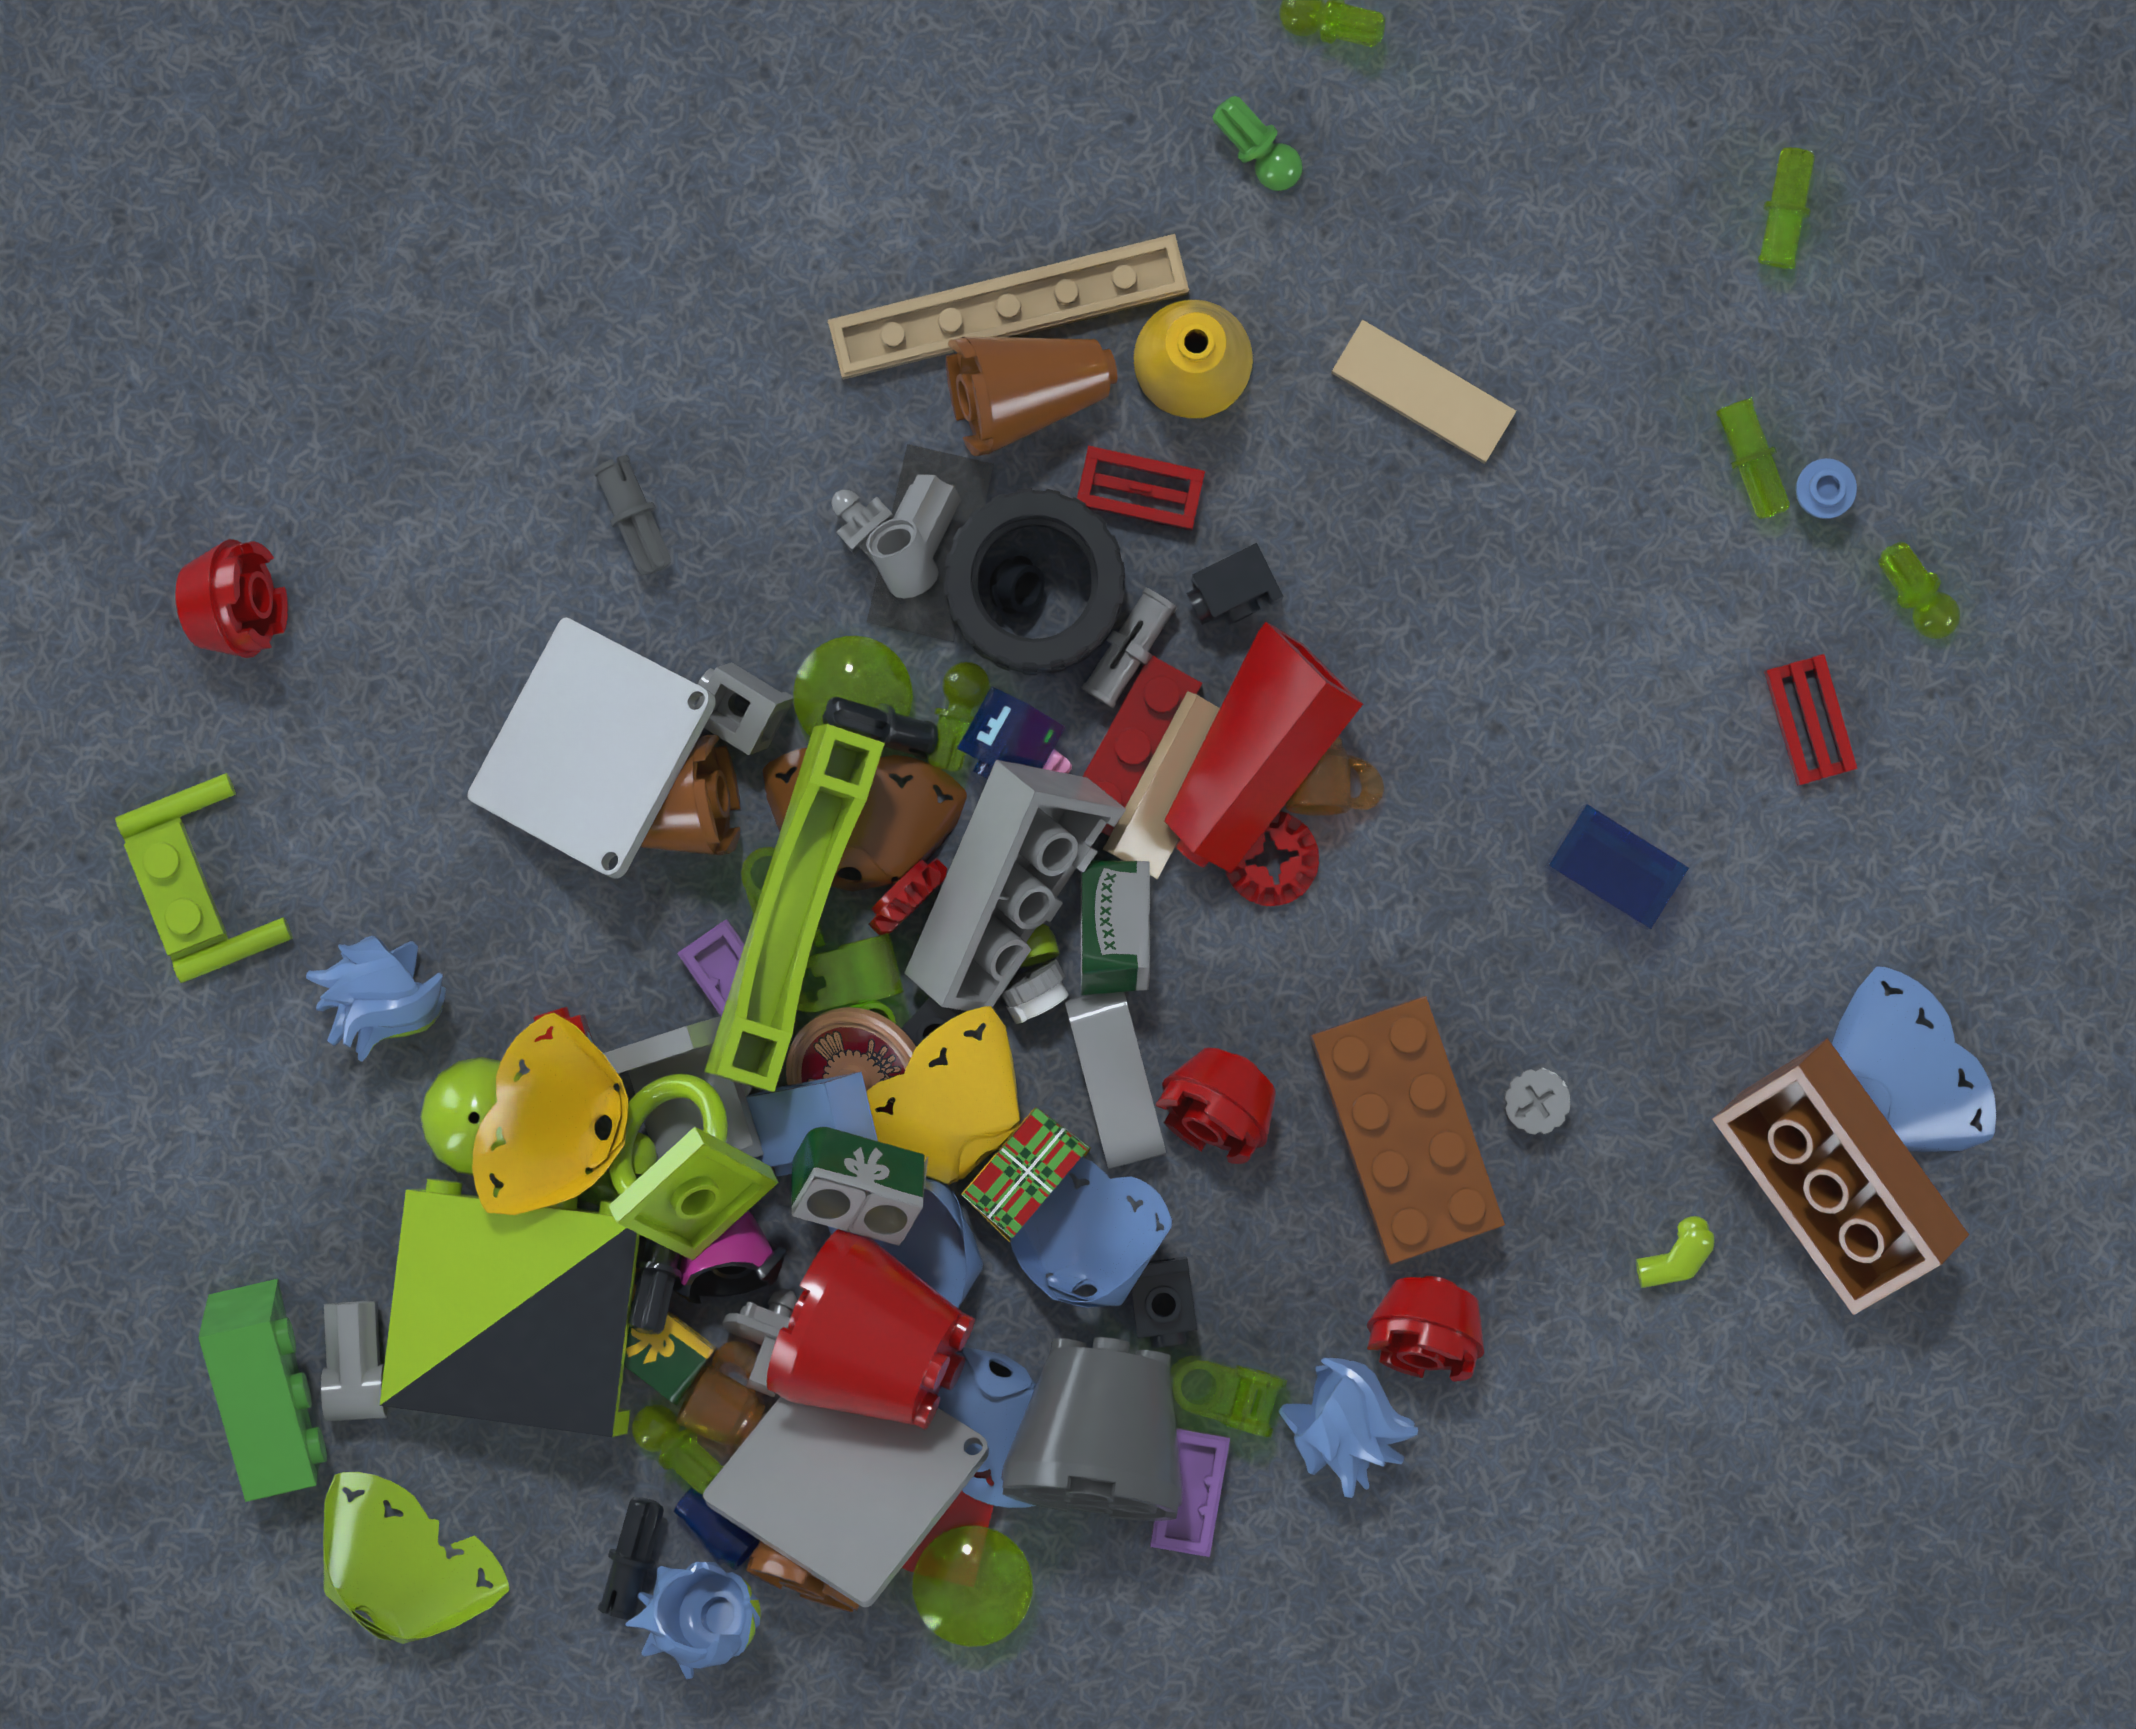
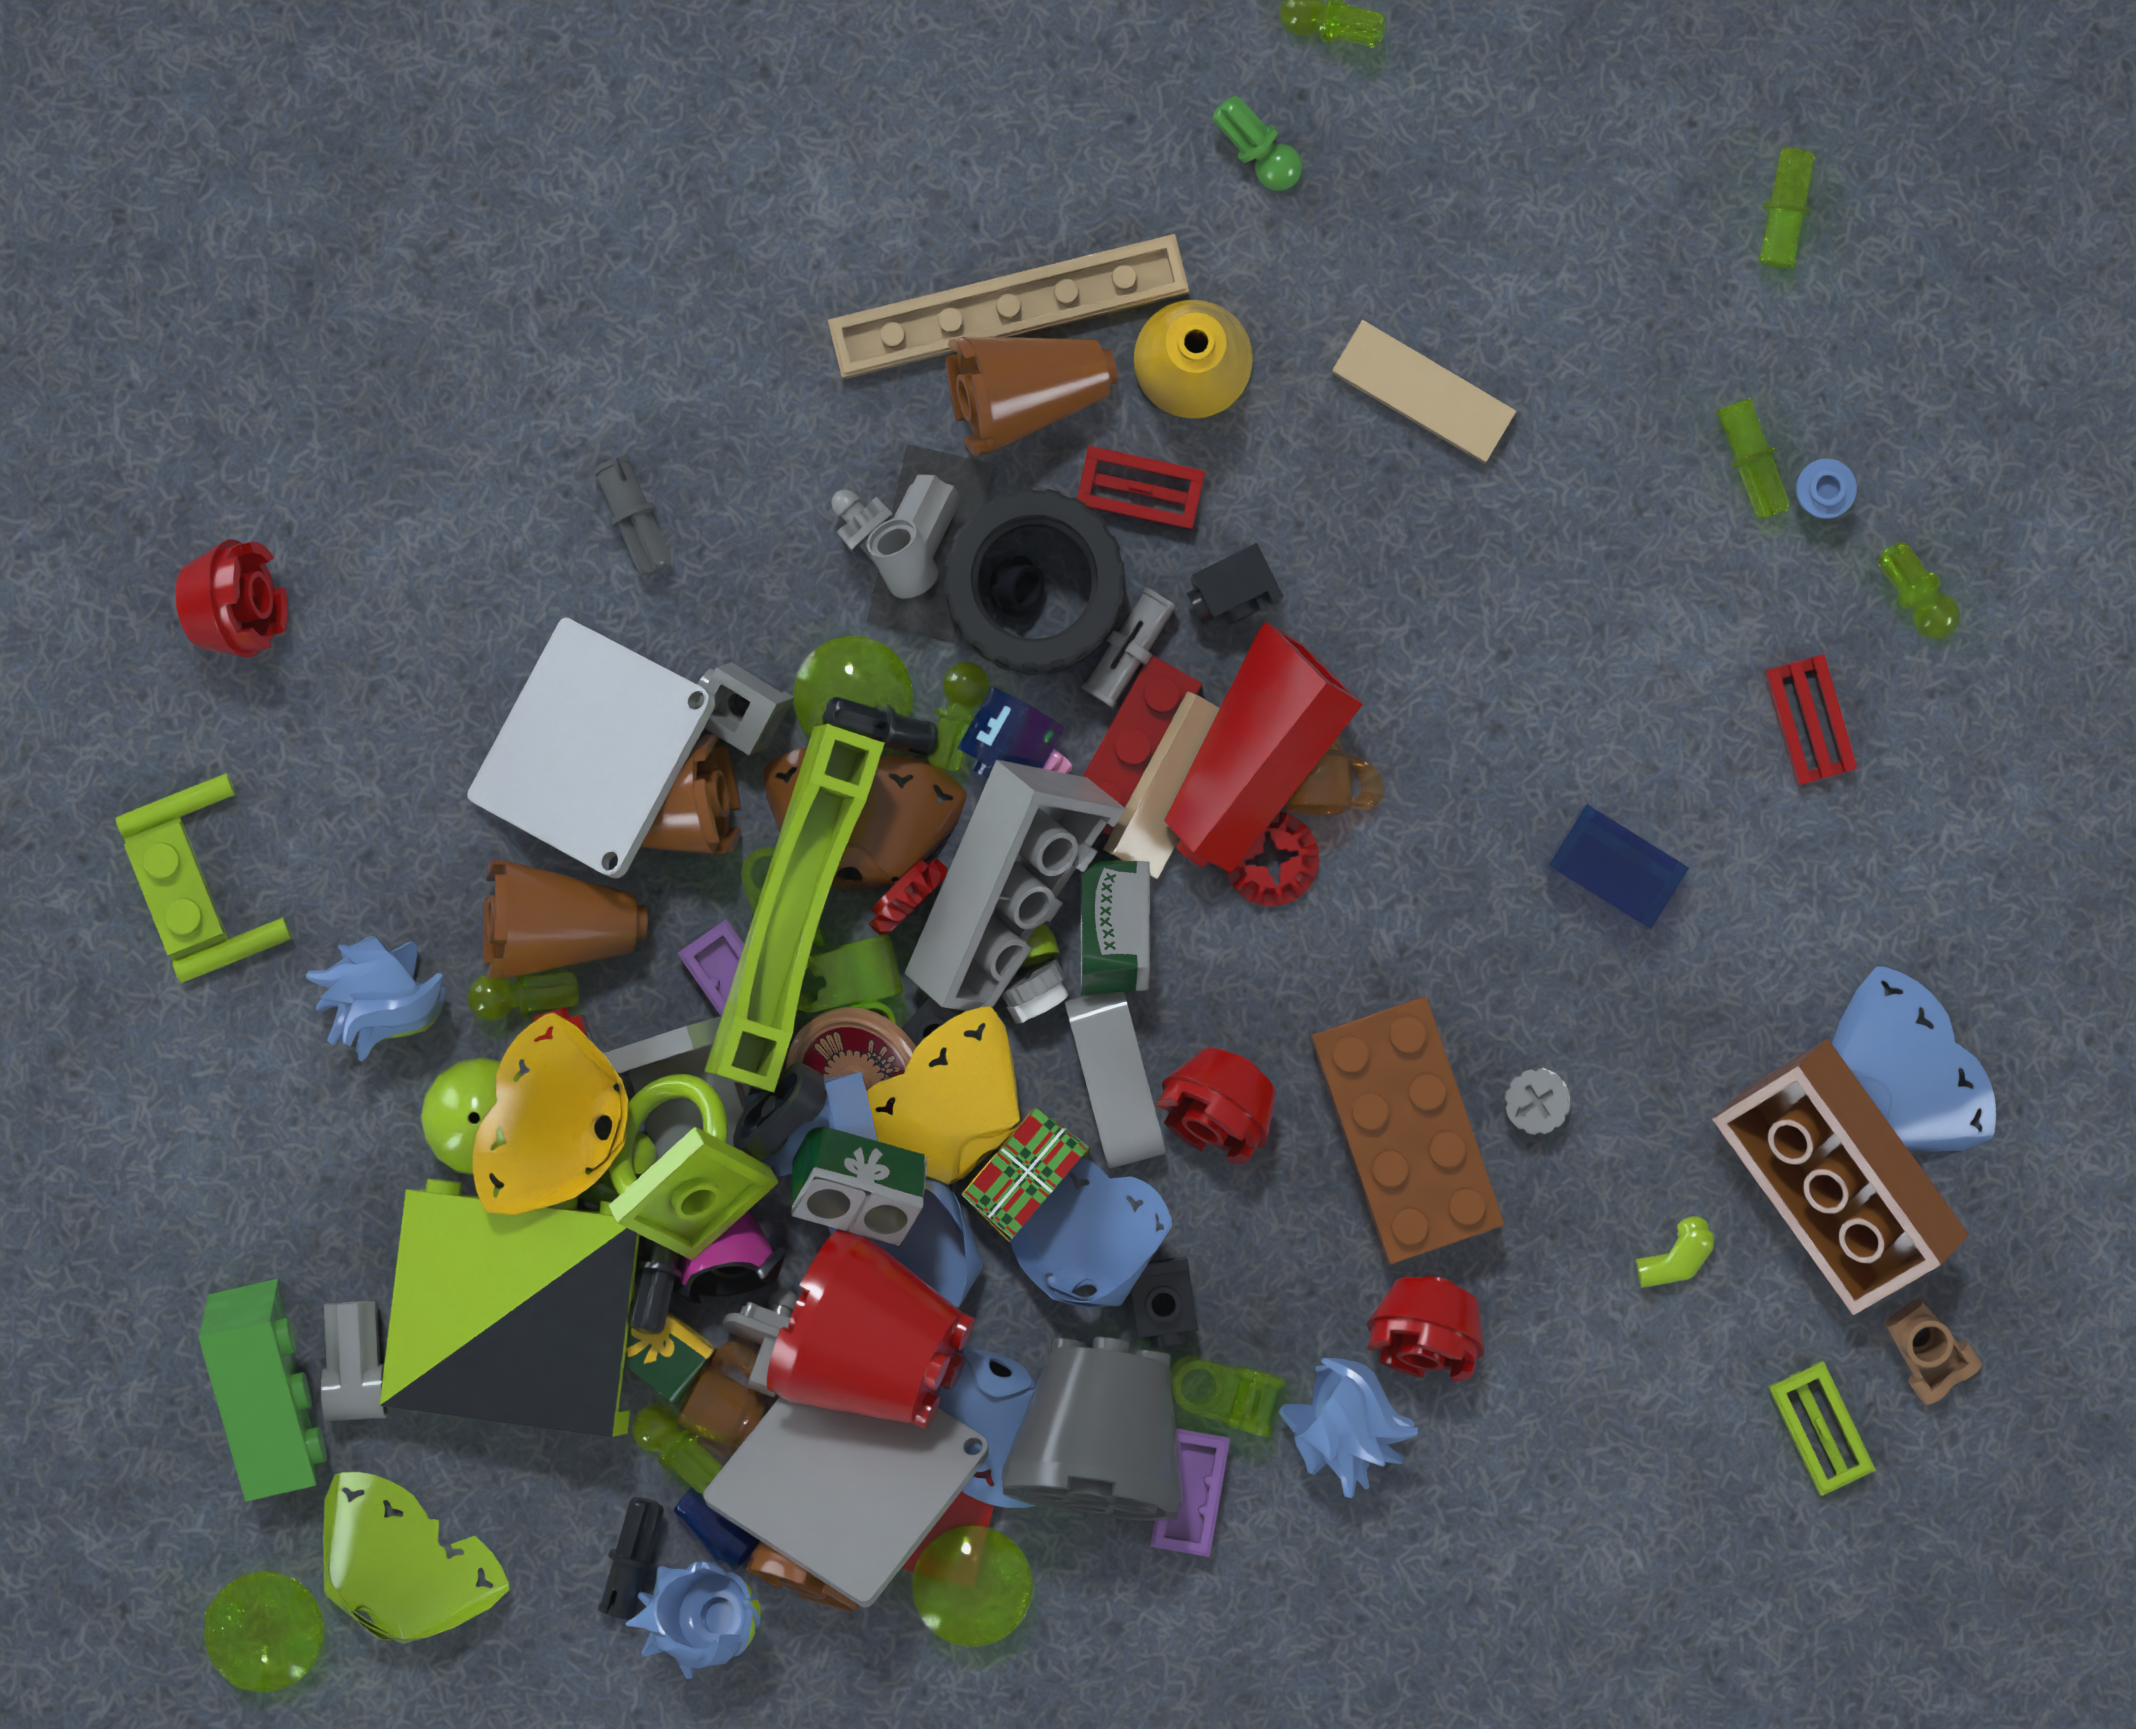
none -> clear neon green dish [204,1571,324,1692]
none -> clear neon green axle [467,971,579,1021]
none -> dark orange cone [483,860,648,980]
none -> black plate [733,1062,827,1160]
none -> lime tile [1768,1360,1876,1496]
none -> medium nougat plate [1885,1299,1982,1405]

